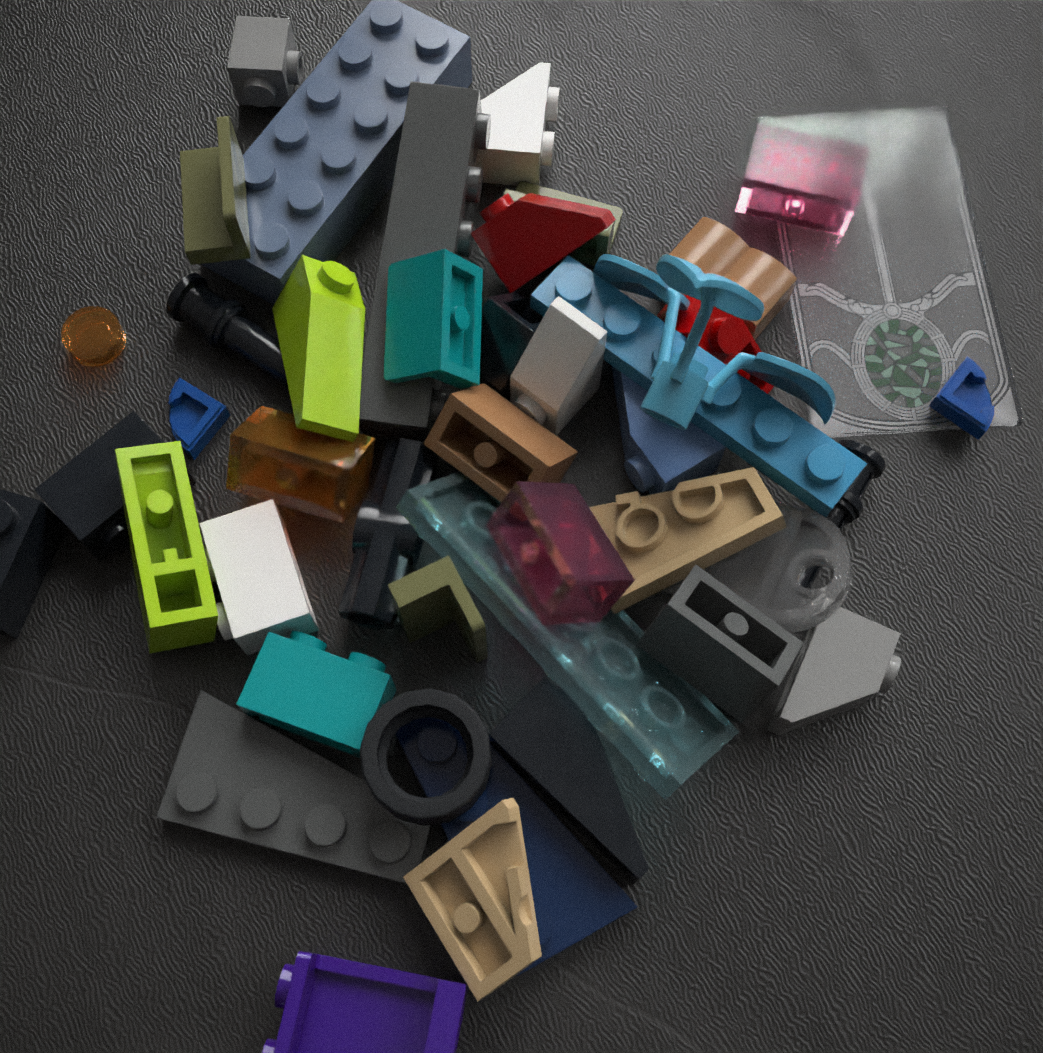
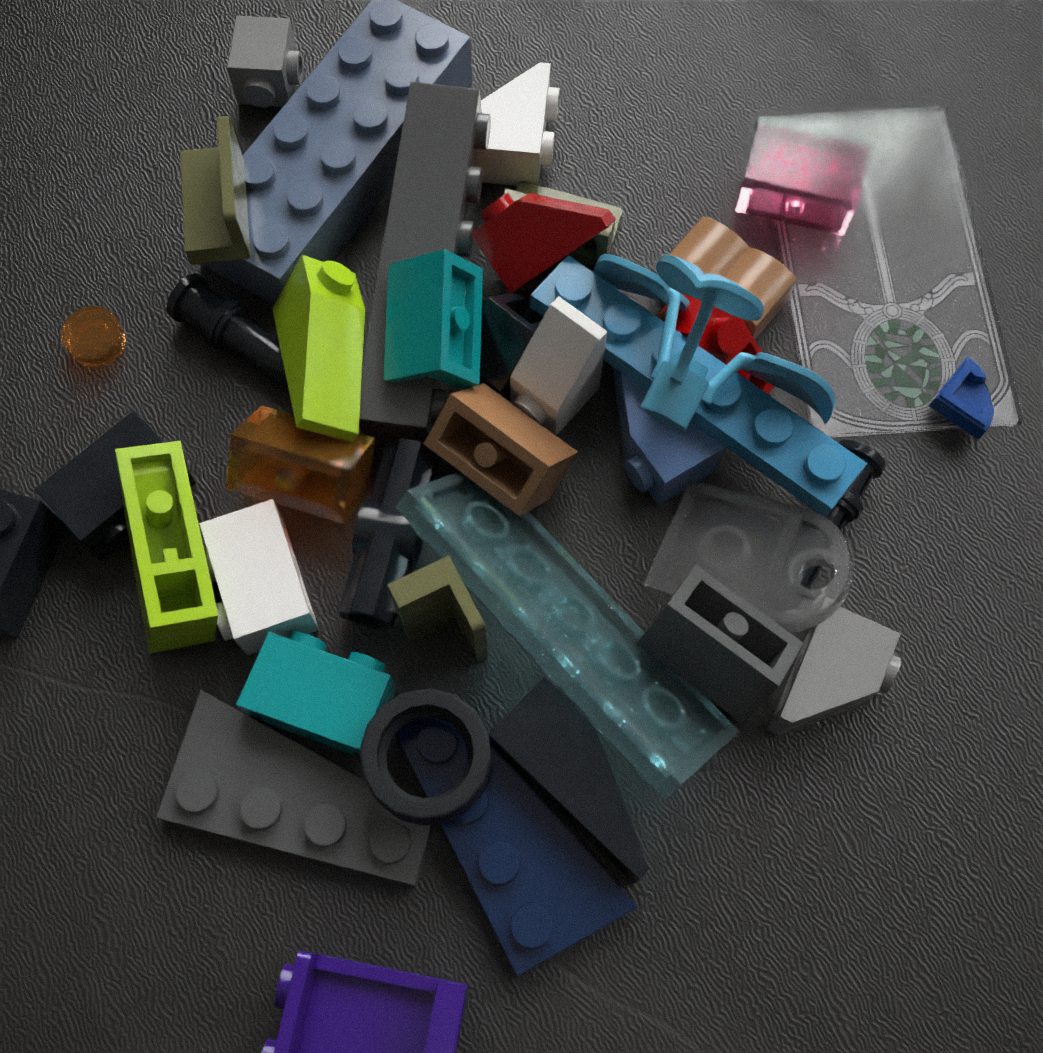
blue tile [168,377,230,460] -> none
tan wing [403,798,542,1002] -> none
clear pink brick [486,481,635,625] -> none
tan wing [562,467,786,614] -> none

